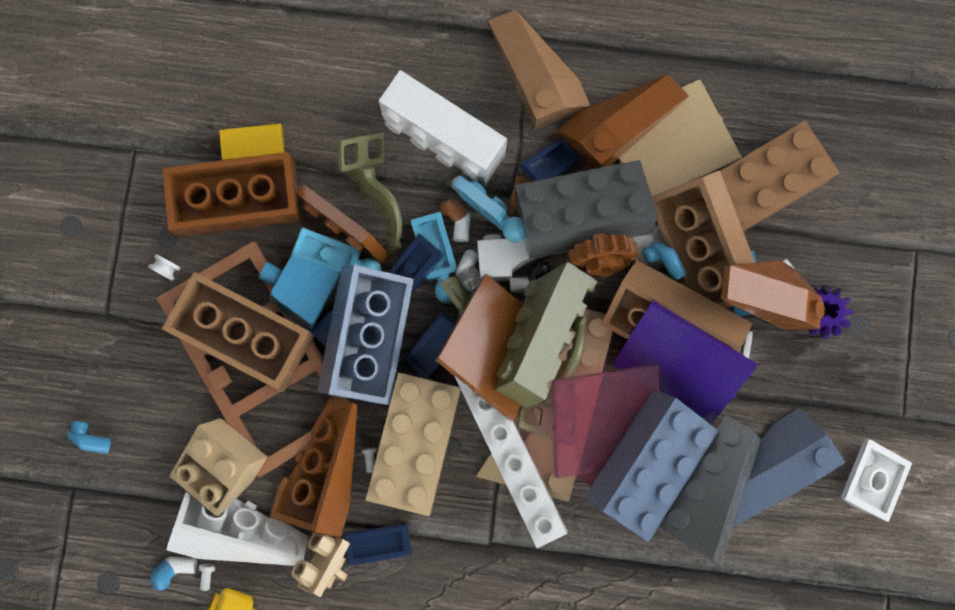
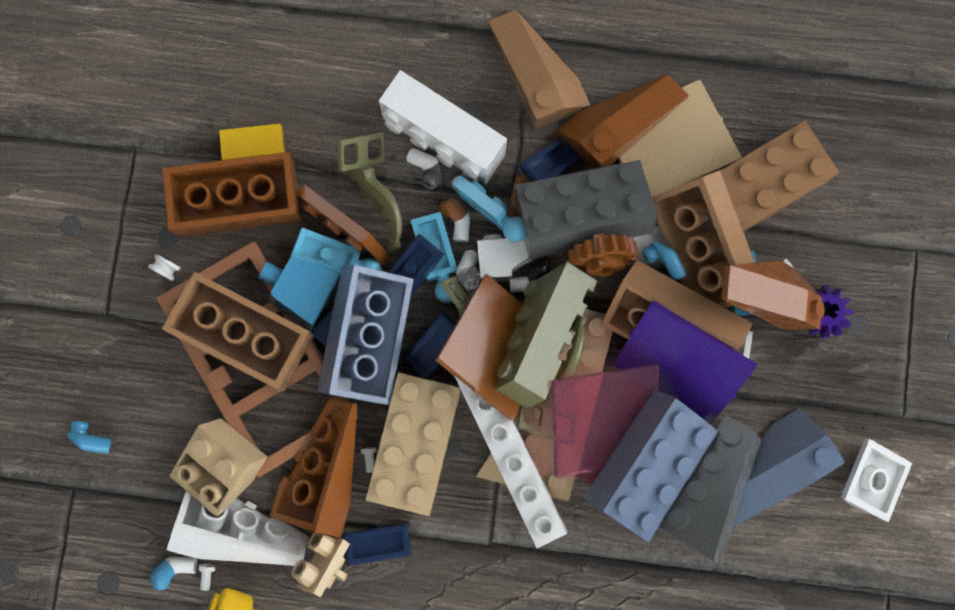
none -> arm [407,148,443,190]

